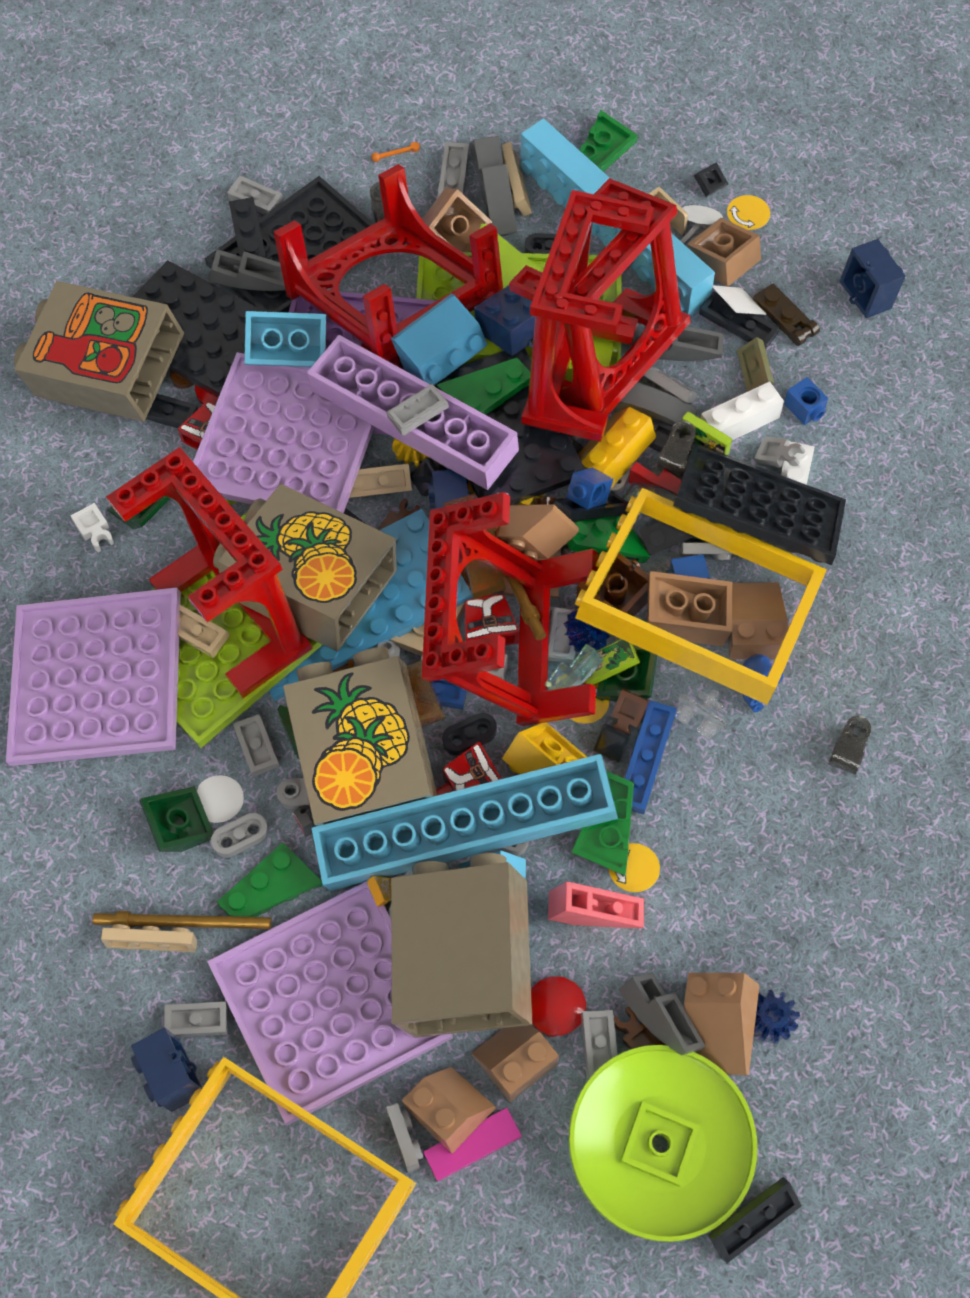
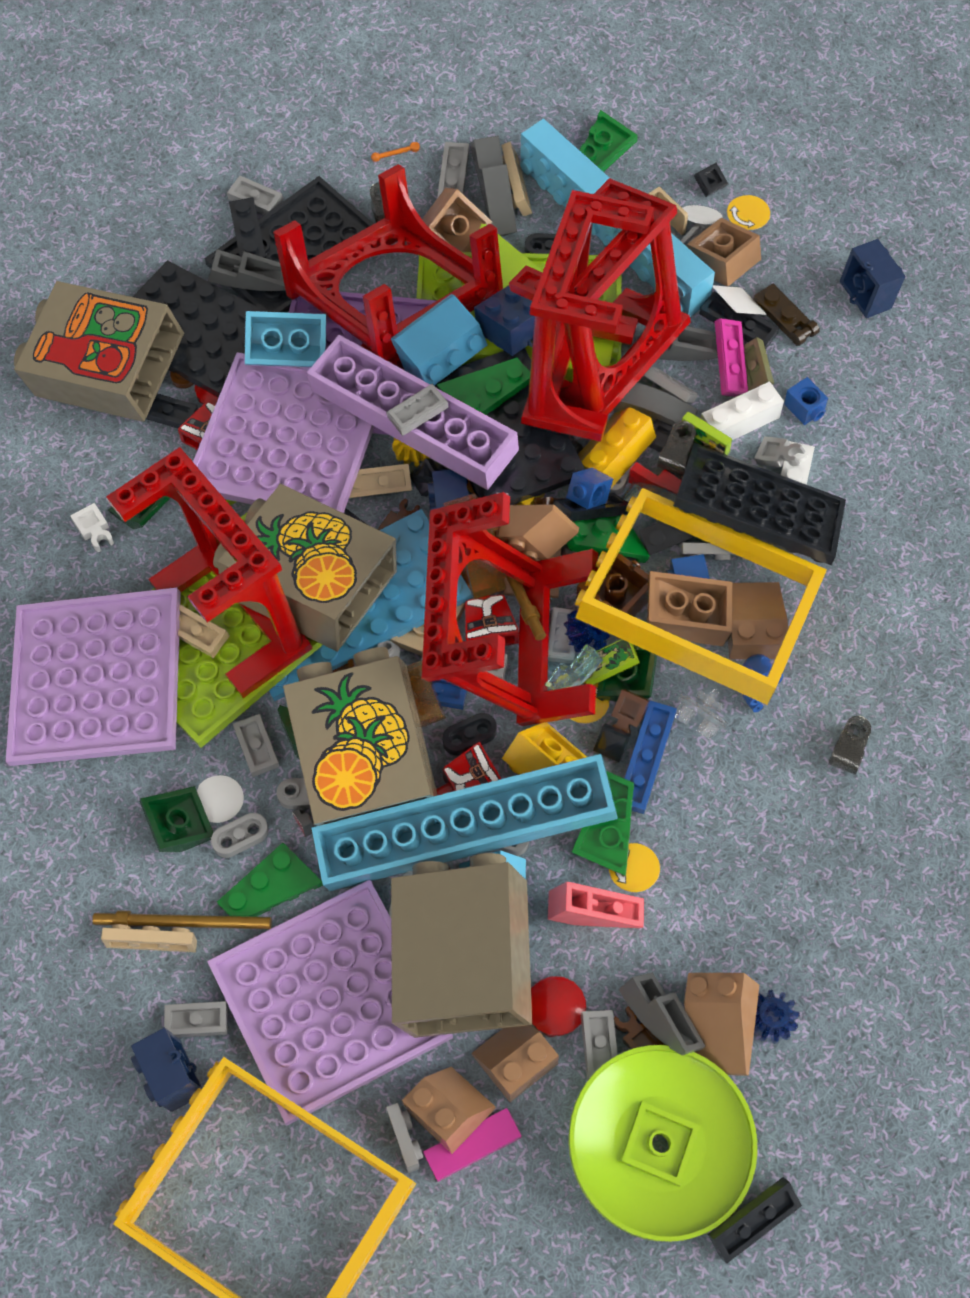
light orange tile [367,876,391,907] -> none
none -> dark pink tile [715,318,748,397]

